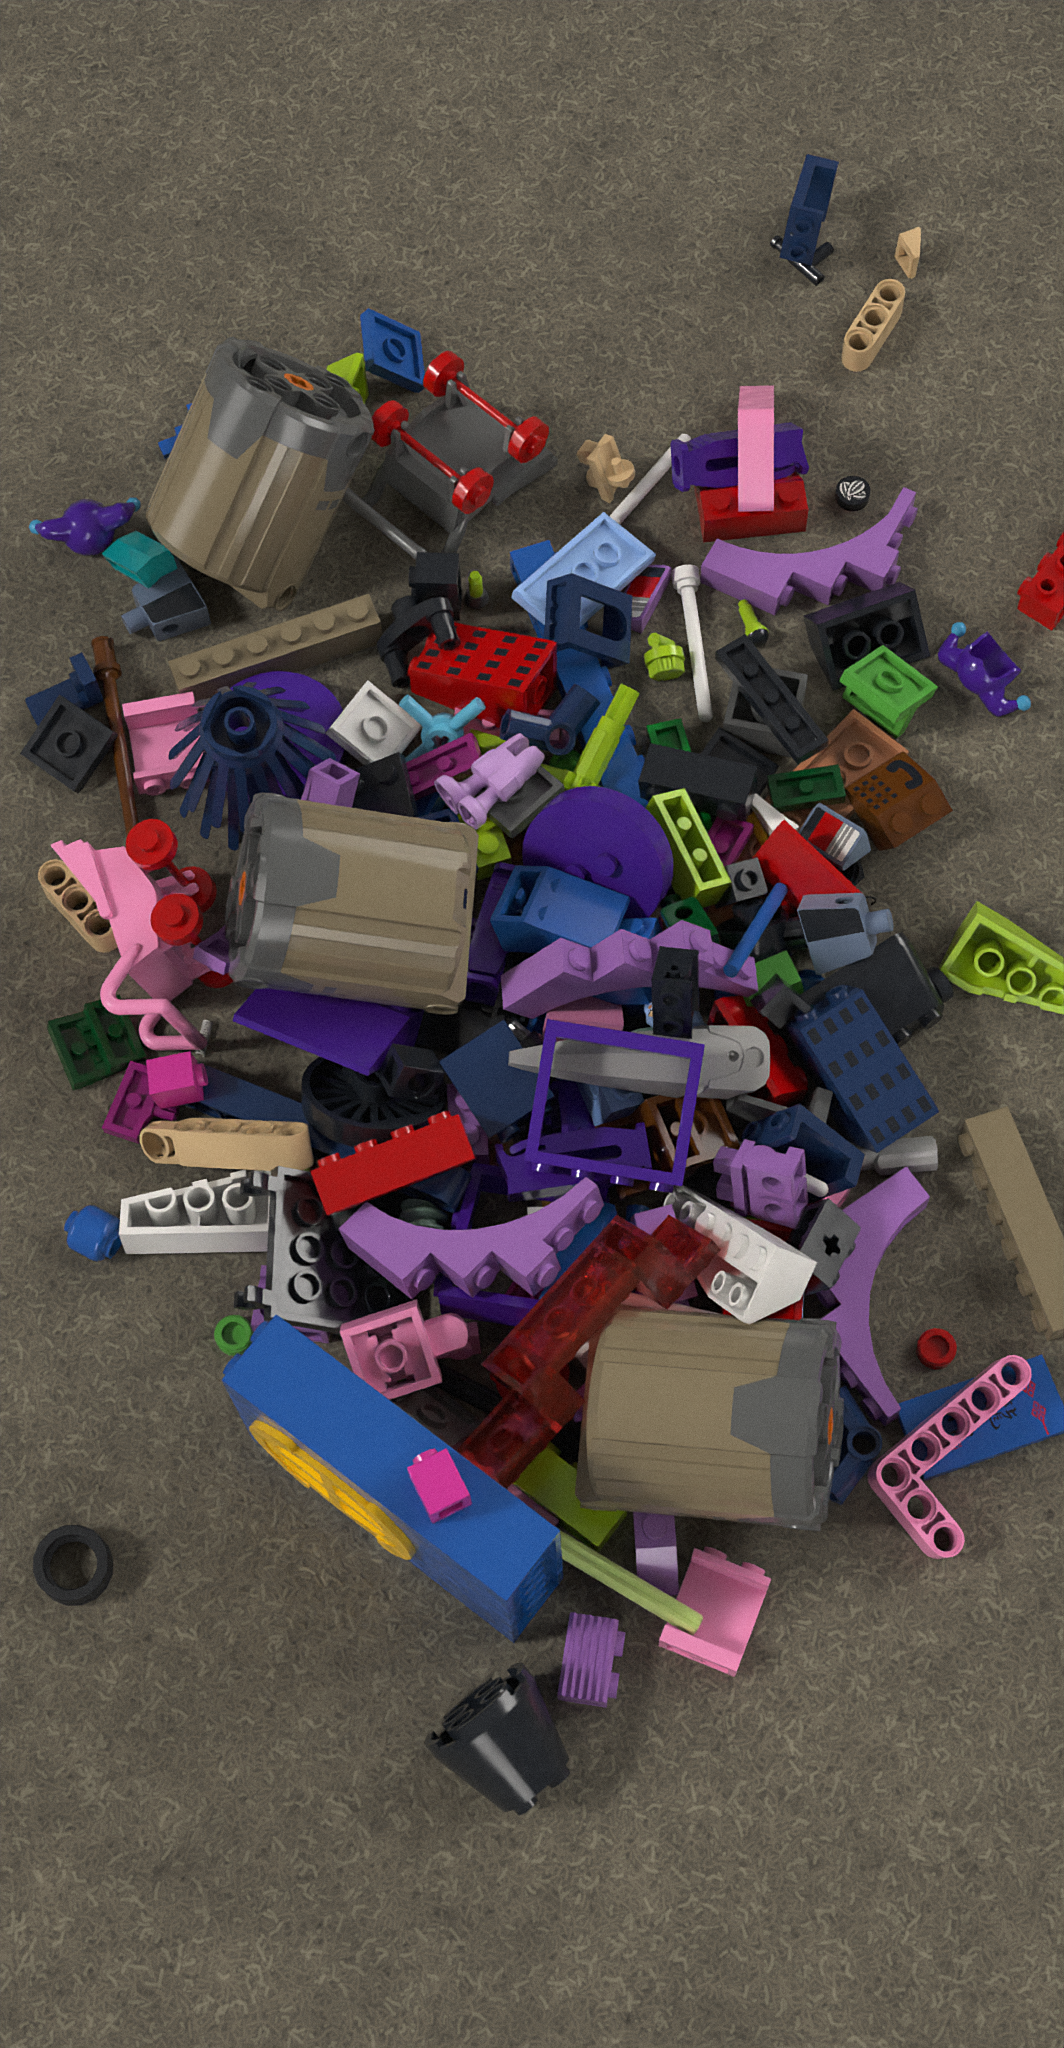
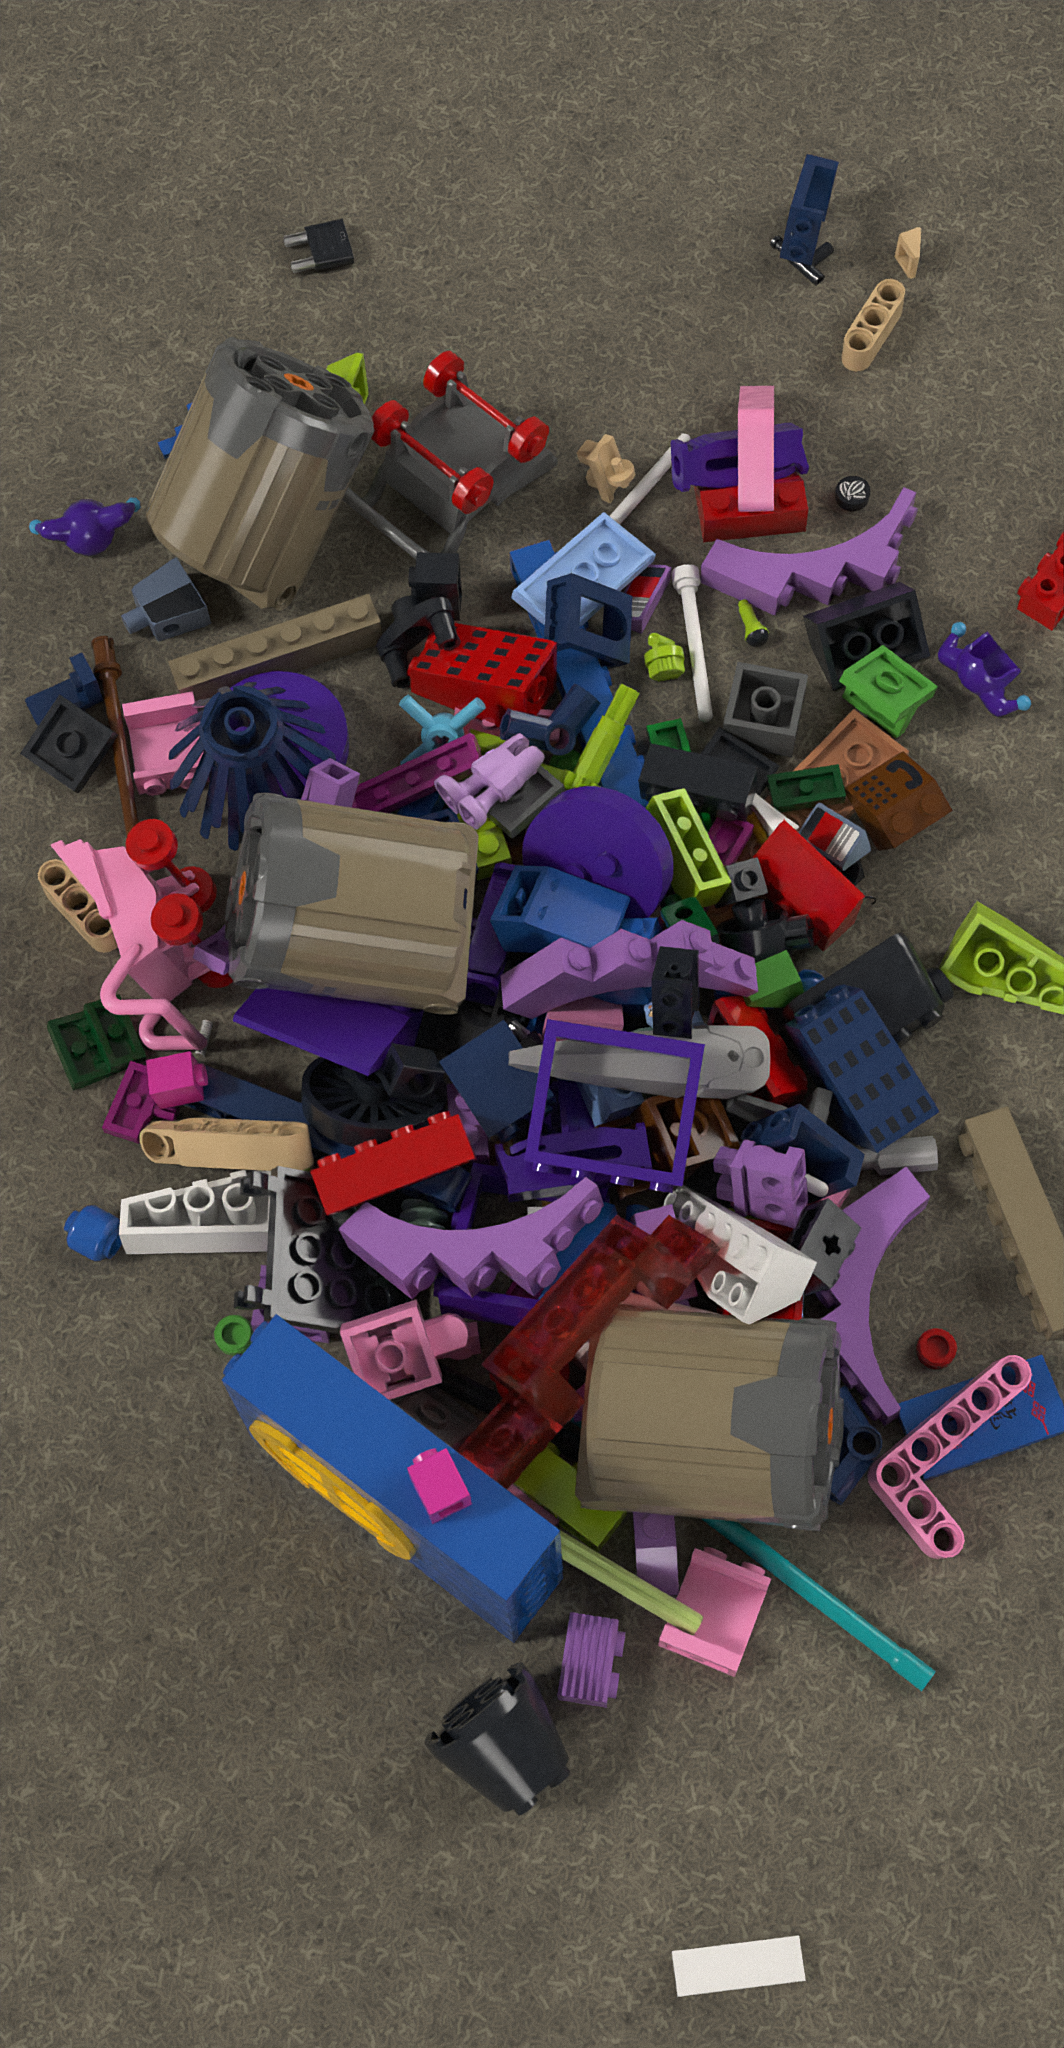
black tyre [33,1525,113,1606] -> none
teal piece [102,530,178,589] -> none
white tile [325,680,422,765] -> none
black plate [352,752,419,818] -> none
blue plate [360,308,425,393] -> none
piece [465,571,489,609] -> none
black plate [715,634,829,765] -> none
blue bar [723,883,788,978] -> none
black panel [750,973,812,1029] -> none
sand blue torso [797,893,894,975] -> none
none -> black piece [284,218,354,273]
none -> teal piece [566,1415,936,1692]
none -> white tile [672,1936,806,1997]

